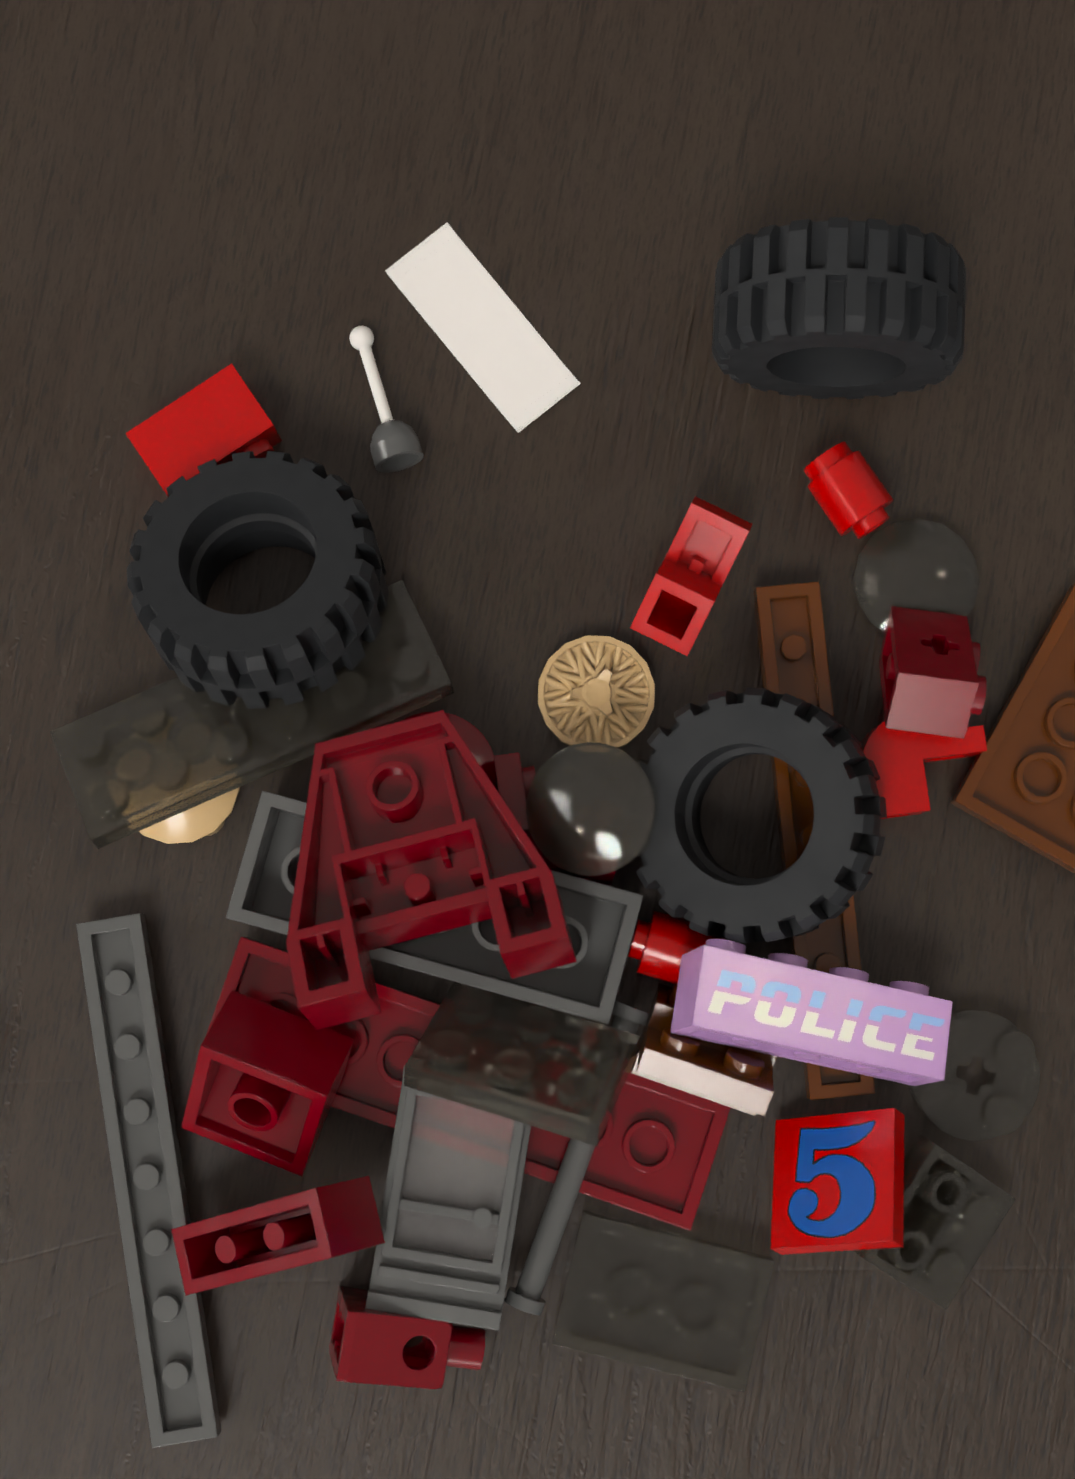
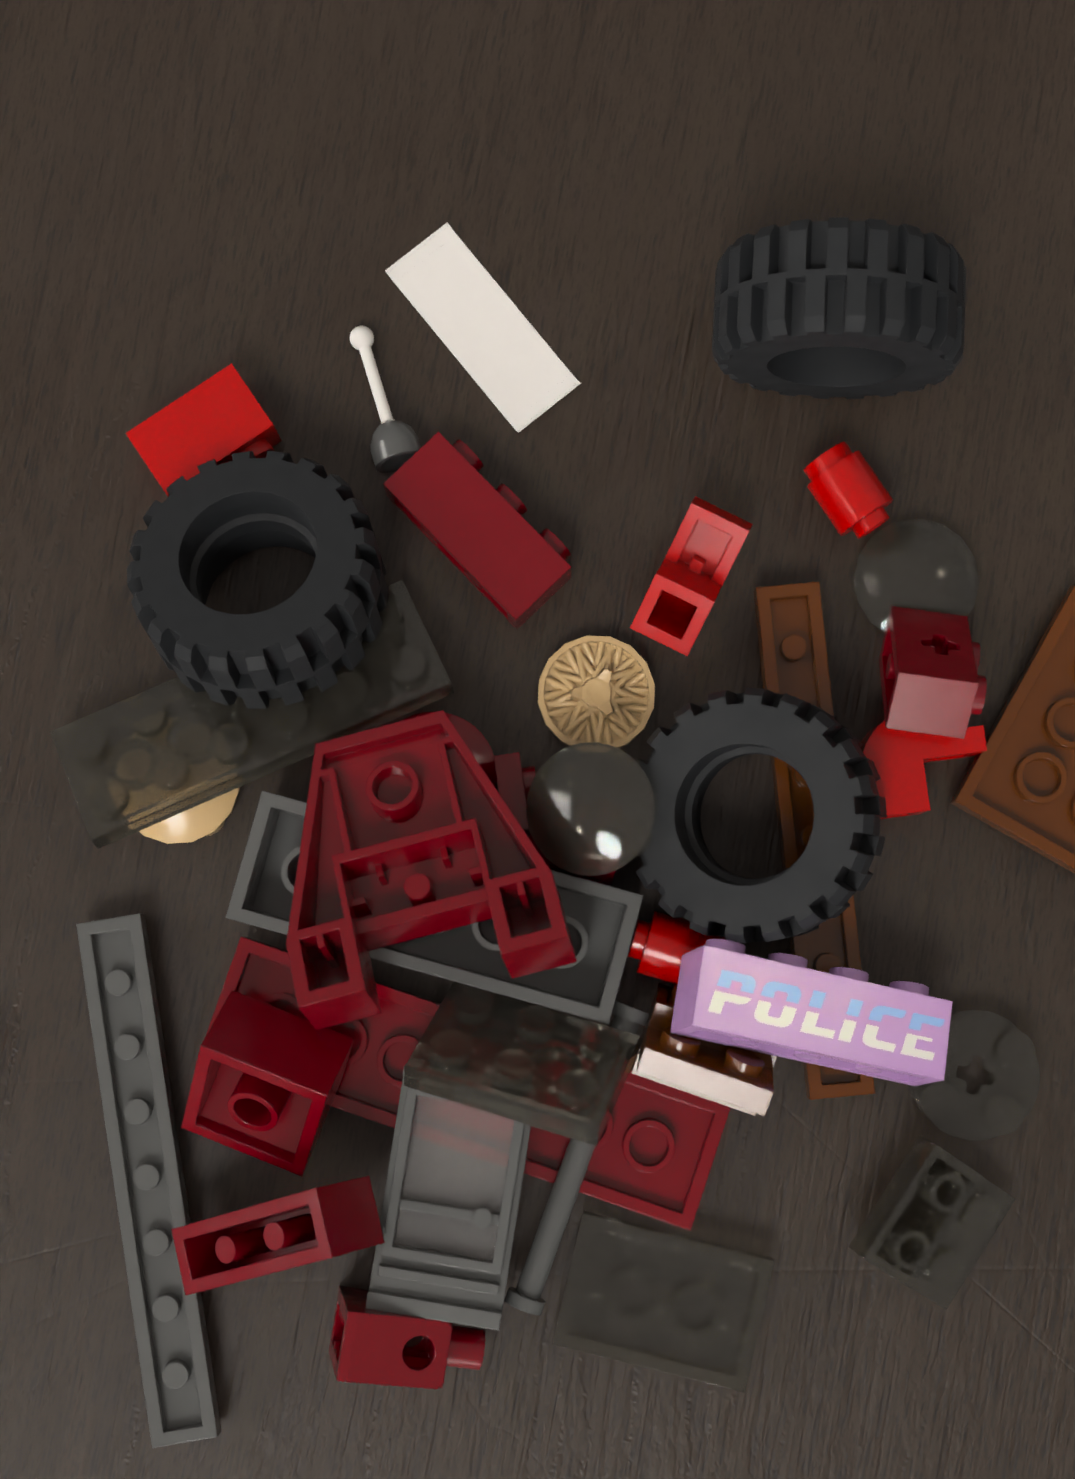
red tile [770,1108,905,1255] -> none
none -> dark red brick [383,432,571,630]

